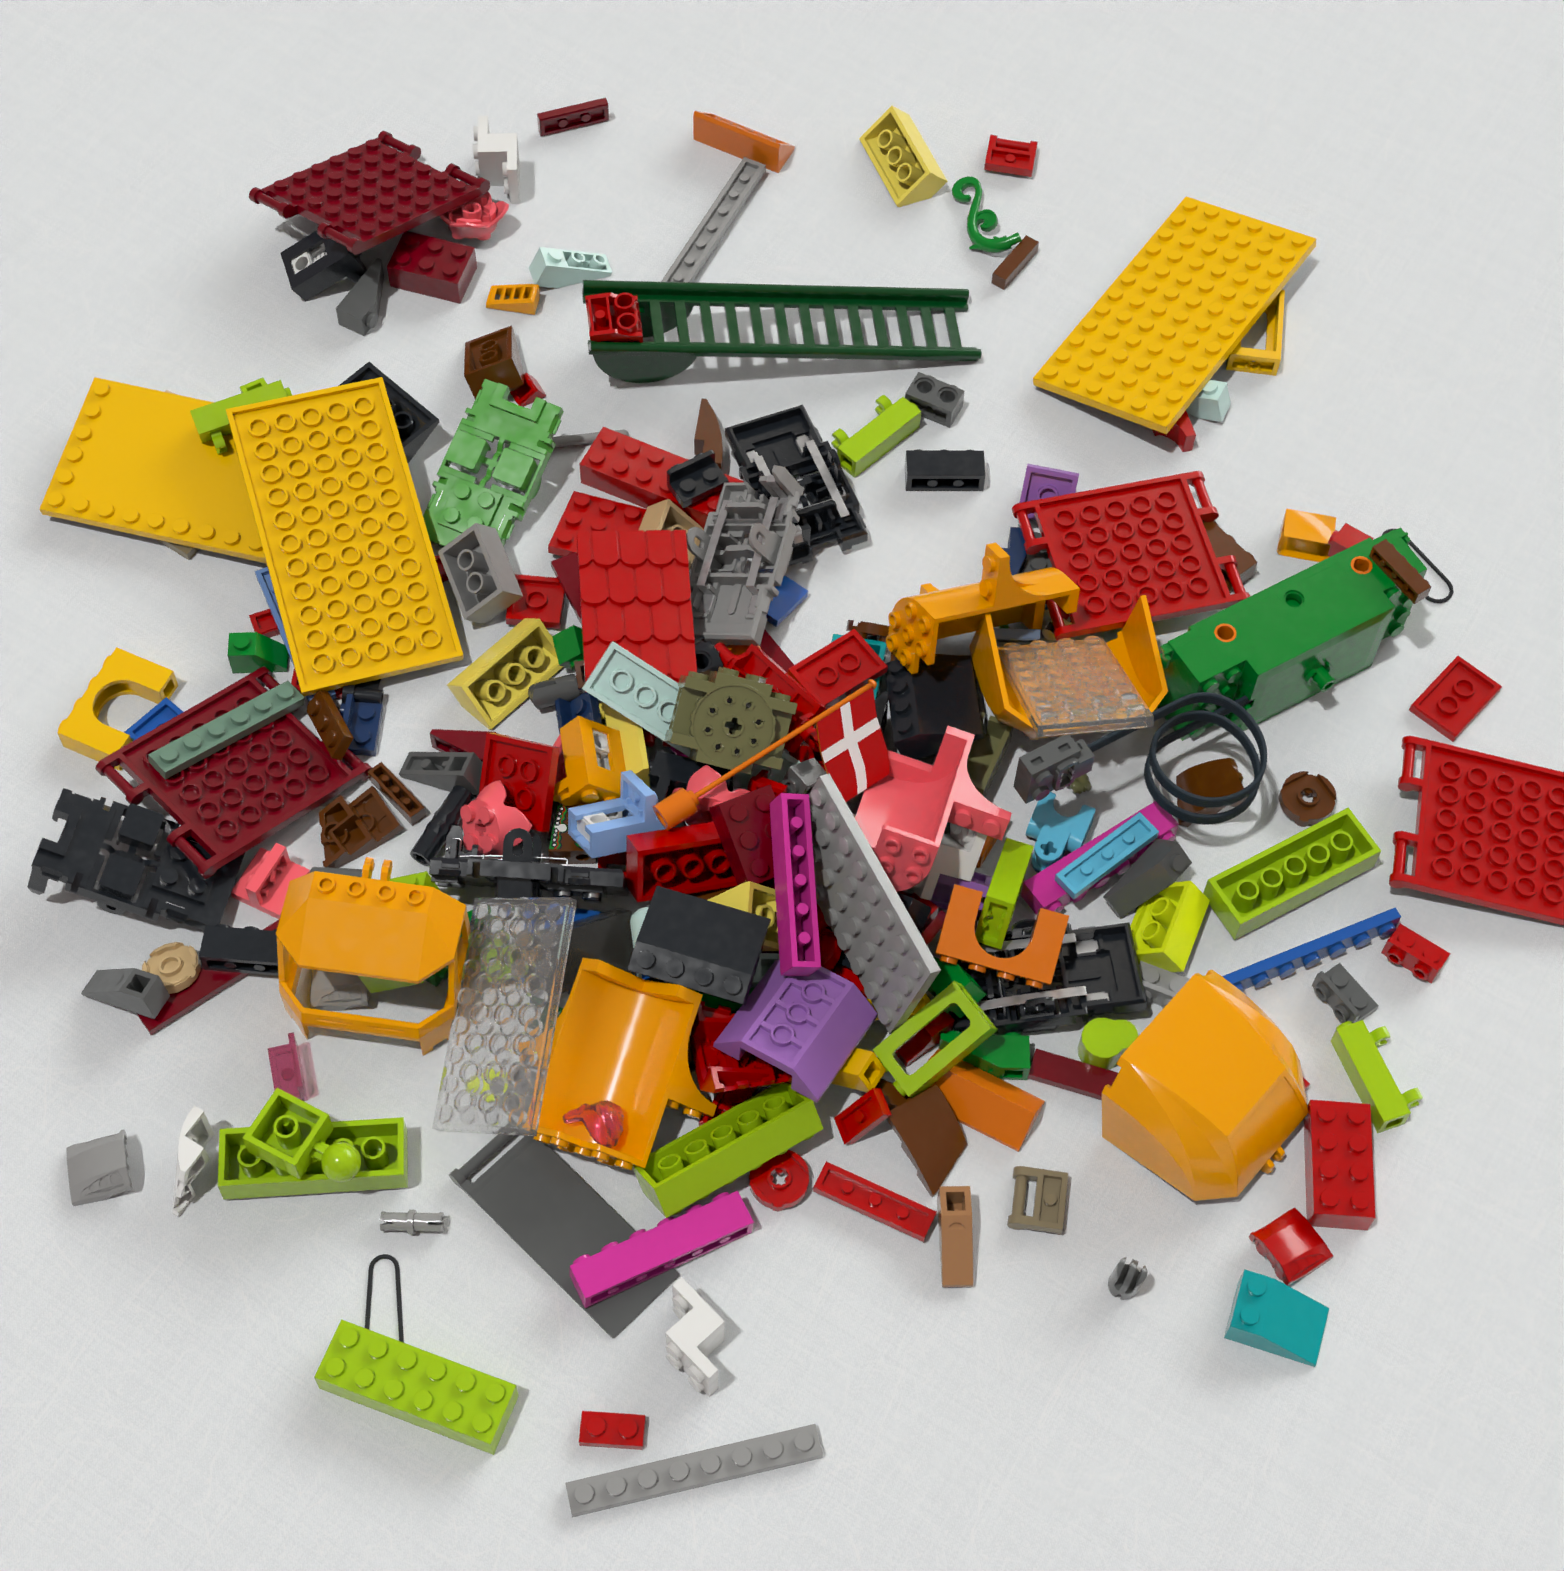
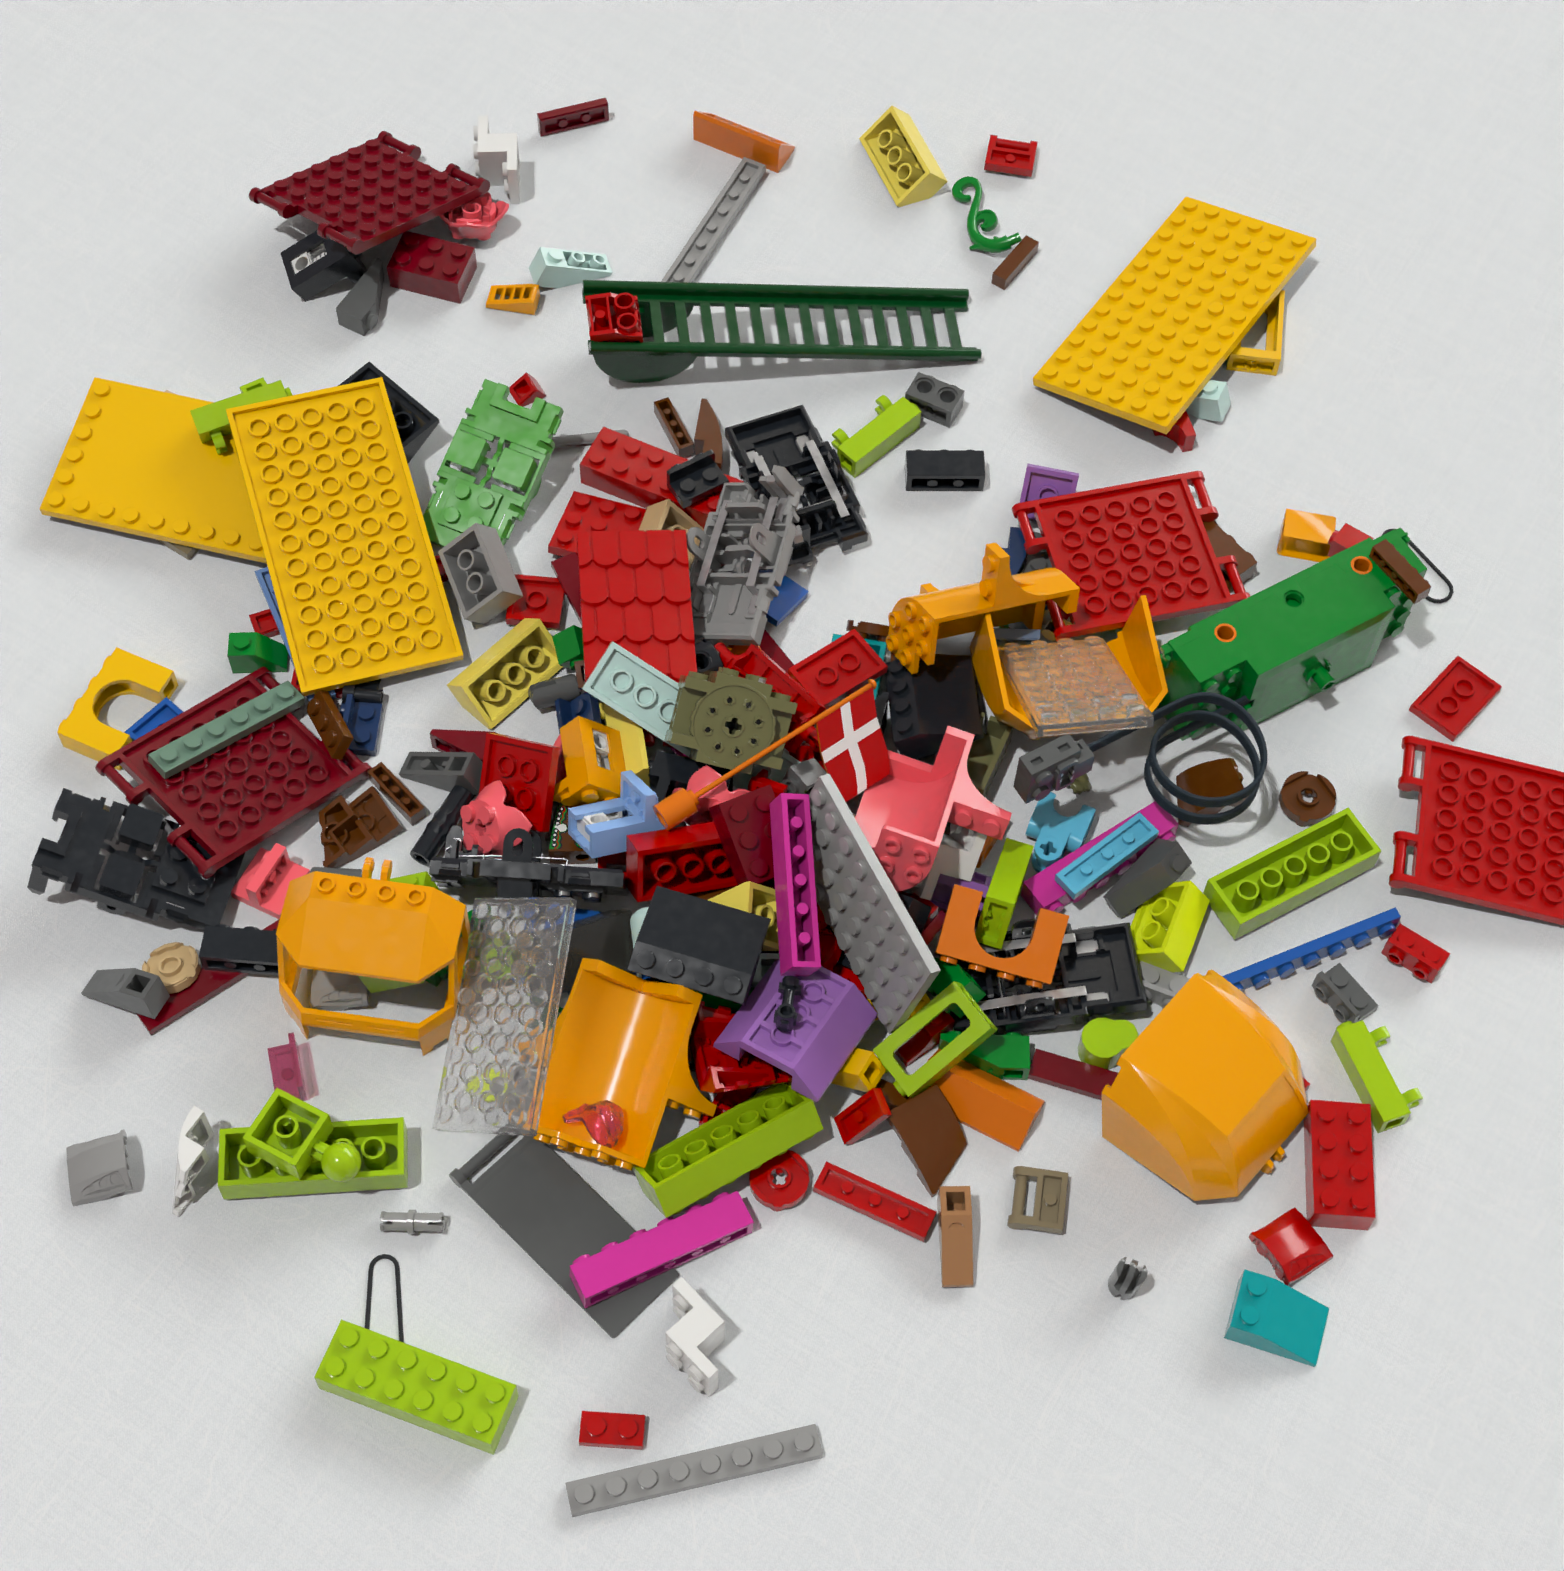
reddish brown slope [464,325,524,399] -> none
none -> reddish brown piece [654,397,694,458]
none -> black bar [773,976,802,1032]

